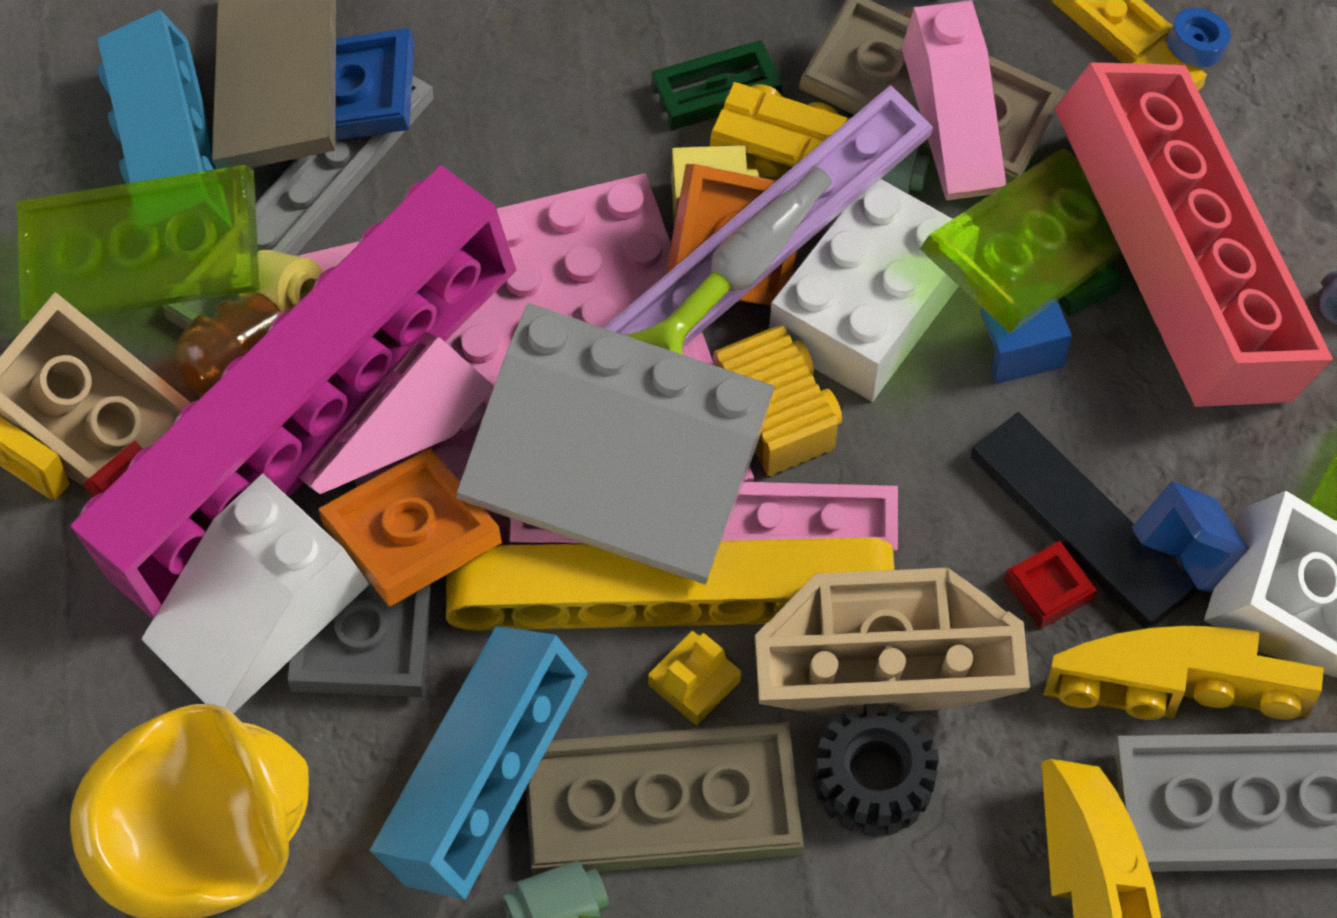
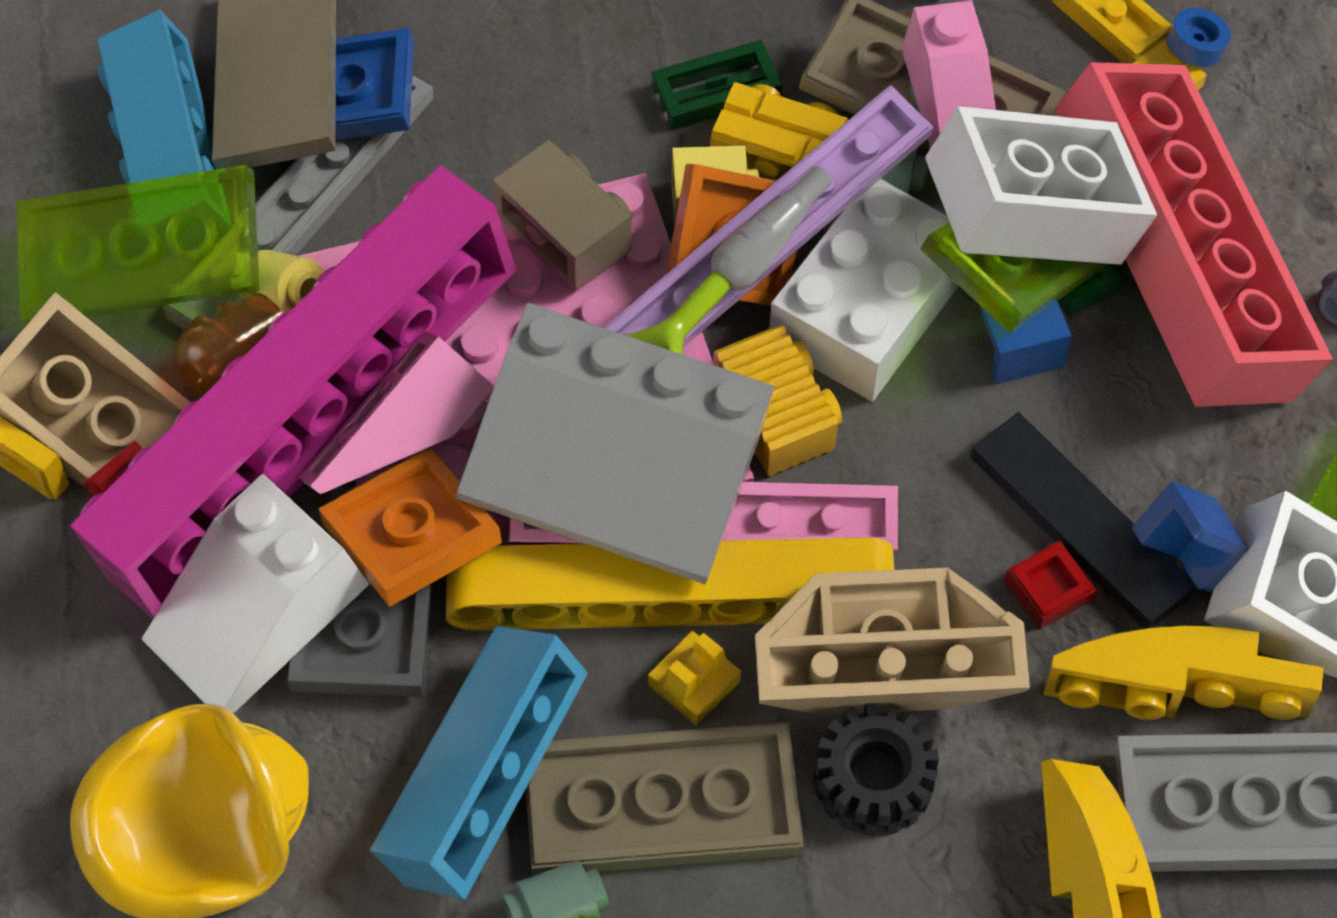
none -> dark tan brick [493,139,632,292]
none -> white brick [925,106,1157,265]

